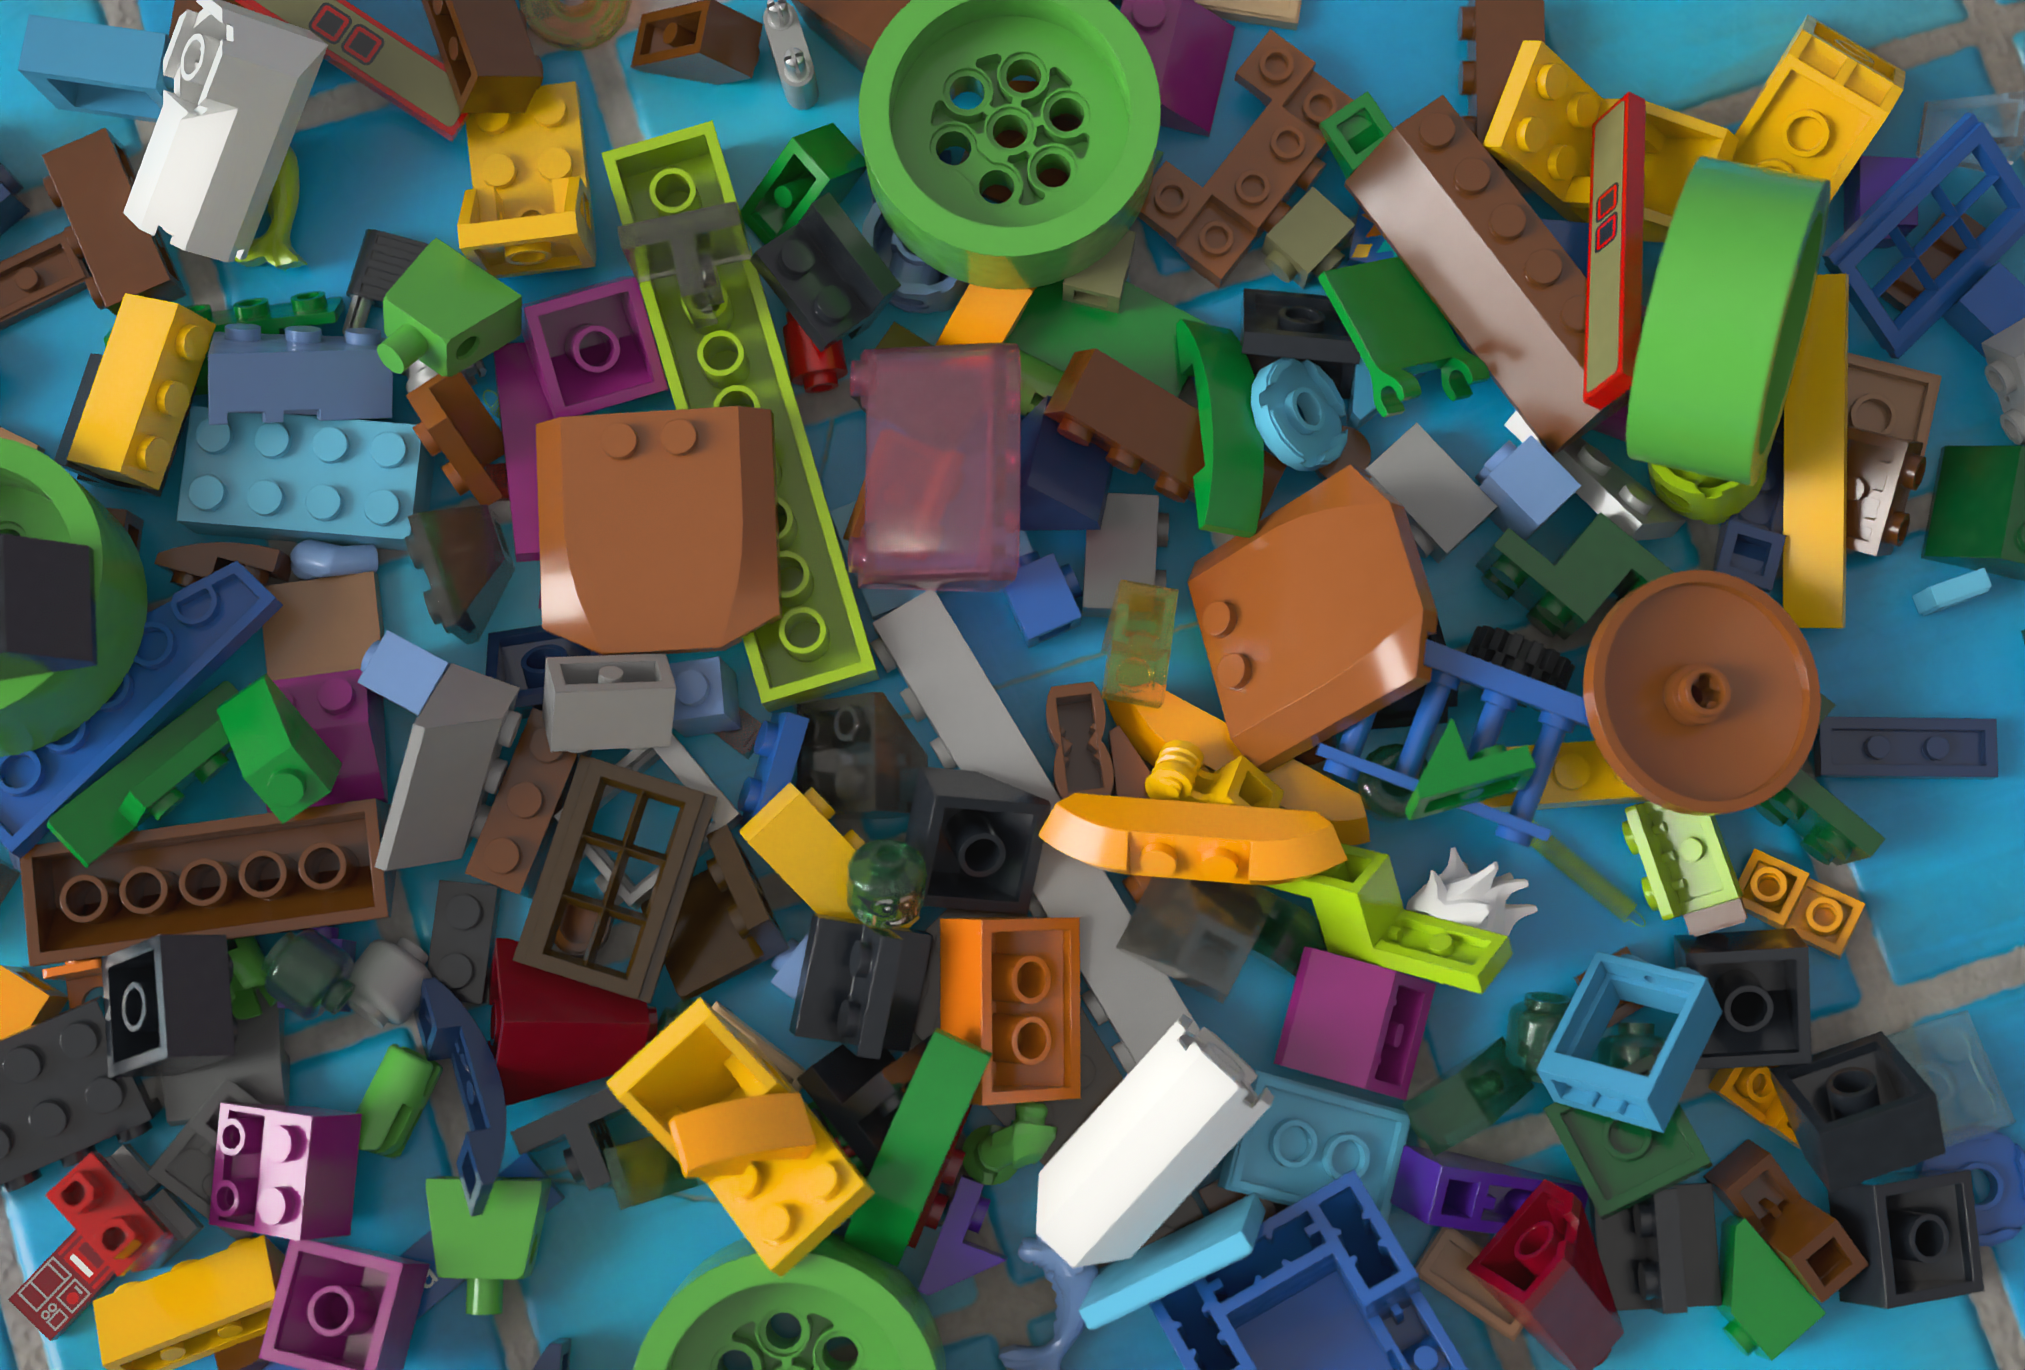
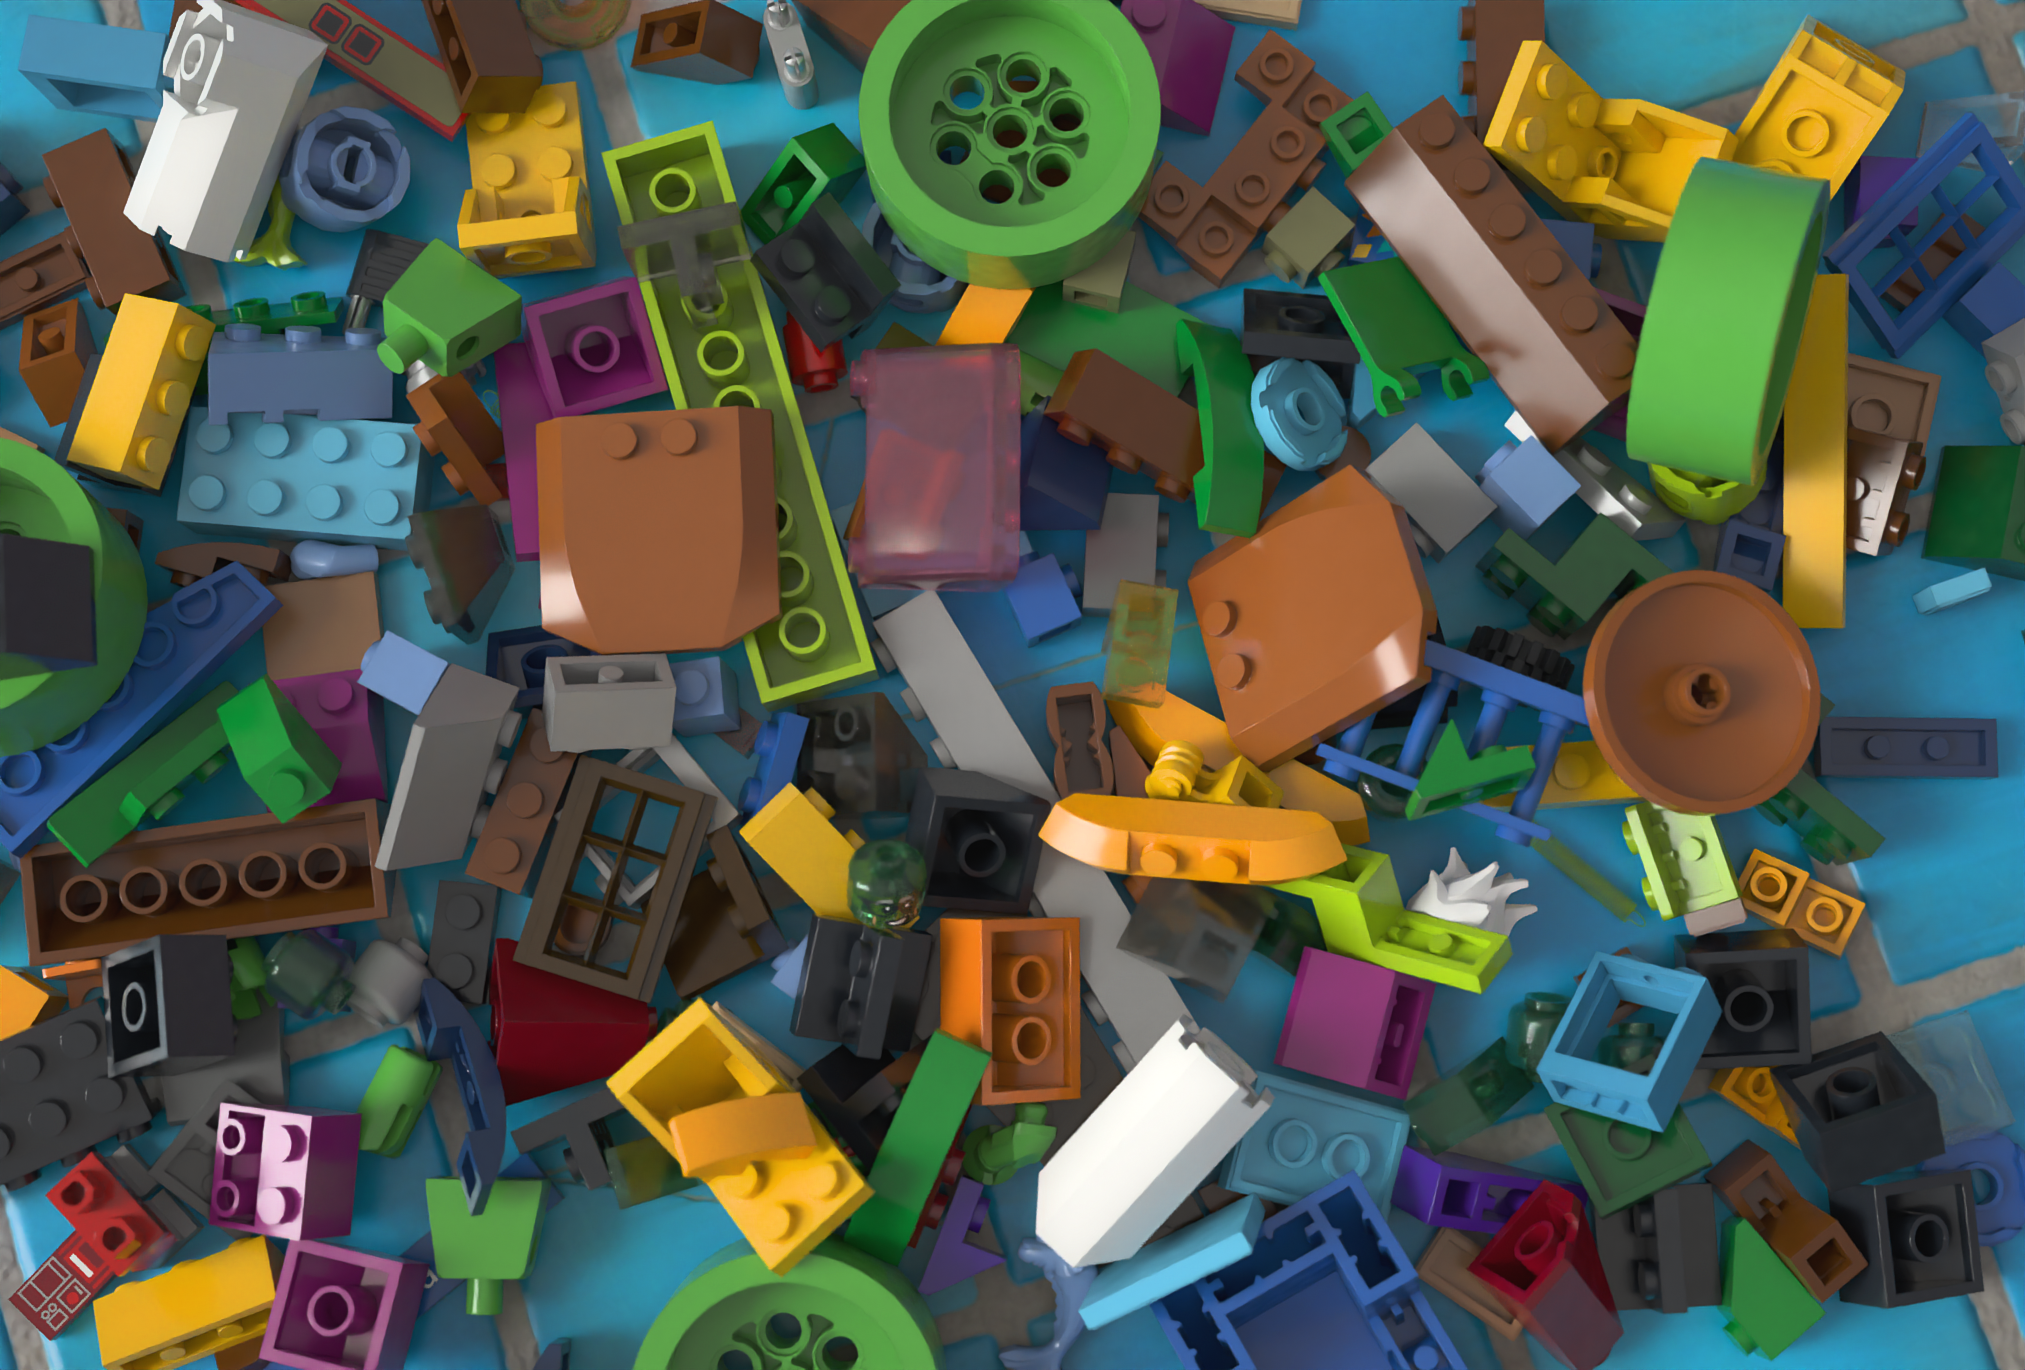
tile [1583,91,1646,411] -> none
none -> dark orange slope [19,298,98,428]
none -> medium blue brick [279,106,410,233]

